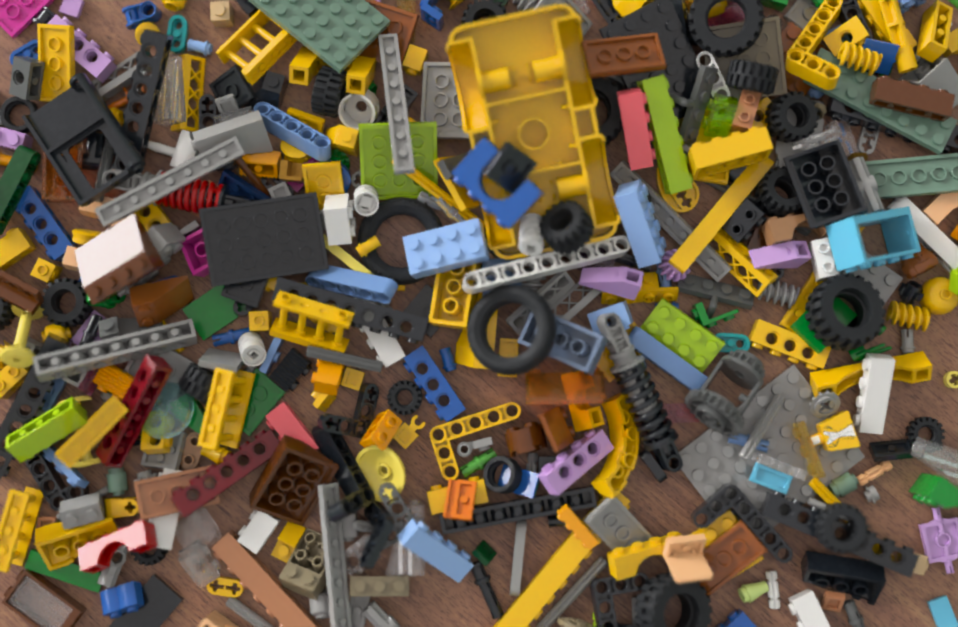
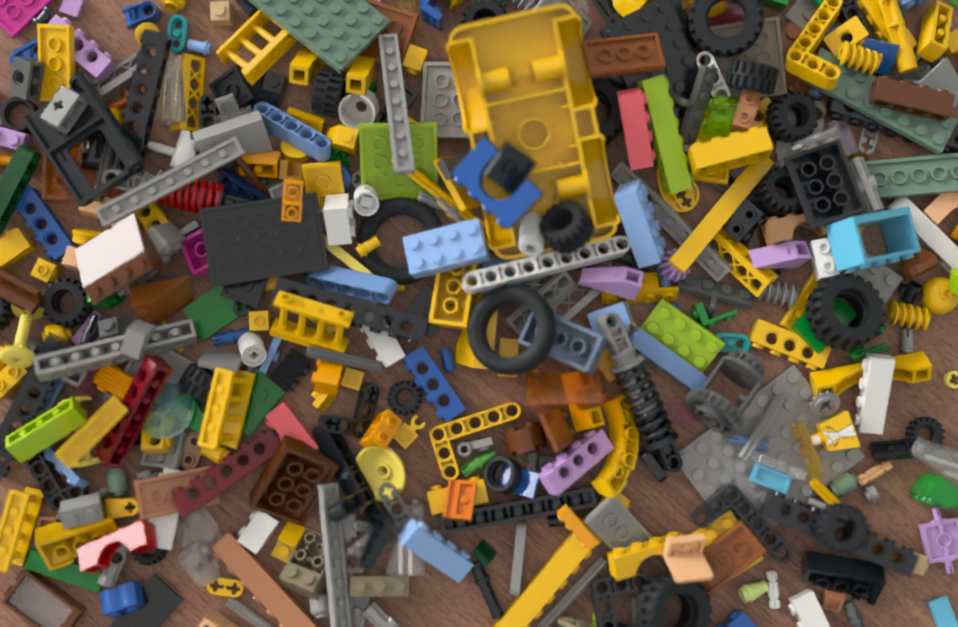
none -> light grey brick [40,86,88,135]
none -> light grey slope [120,318,156,361]
none -> light orange slope [281,179,303,222]

